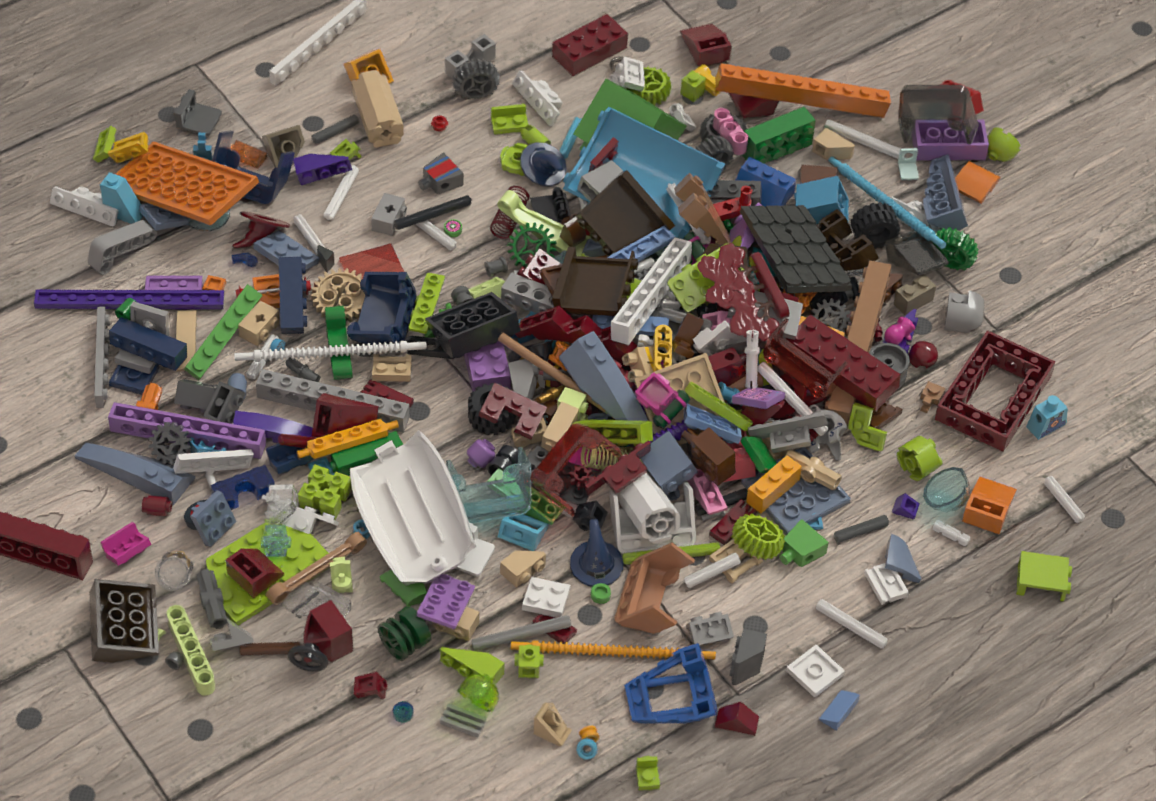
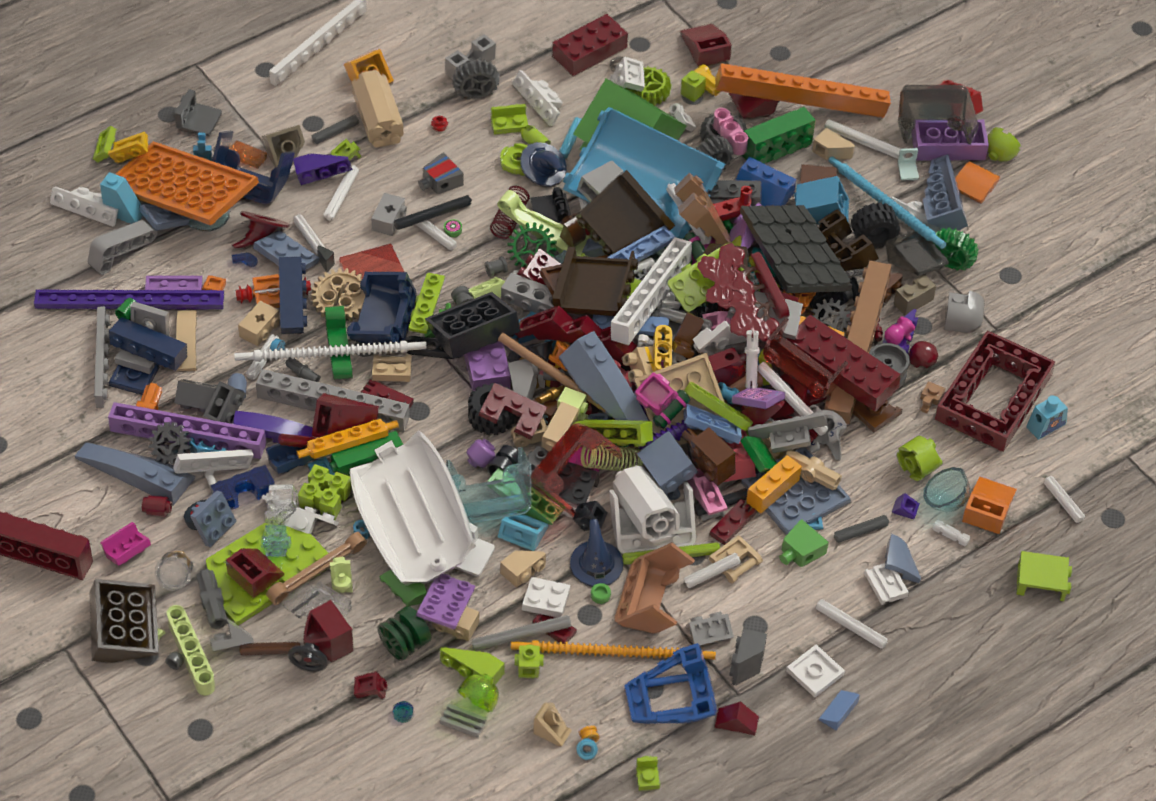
bright green plate [184,284,262,381] -> none
dark red gear [569,464,593,490] -> none
dark red bracket [585,440,651,495] -> none
dark red plate [589,137,619,172] -> none
lime gear [732,513,785,560] -> none
lime plate [849,403,887,452] -> none

